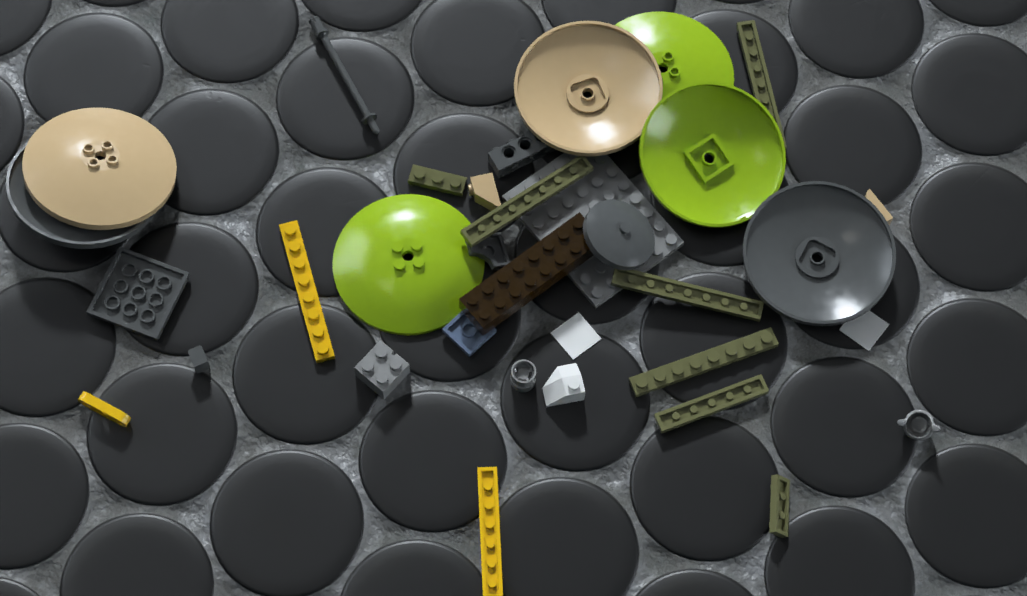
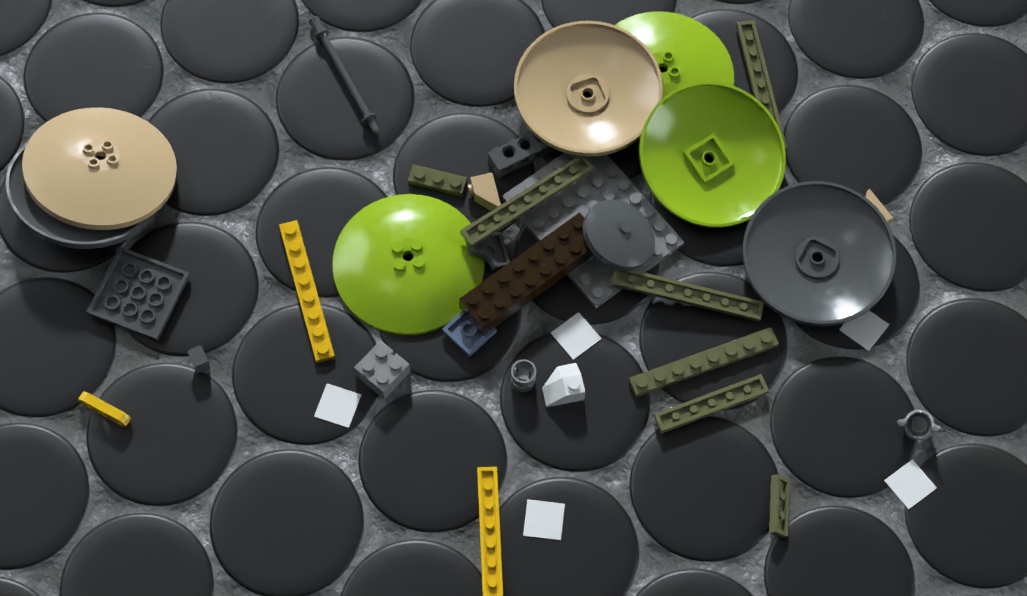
none -> white sticker [314,384,362,428]
none -> white sticker [523,499,565,540]
none -> white sticker [884,459,937,509]

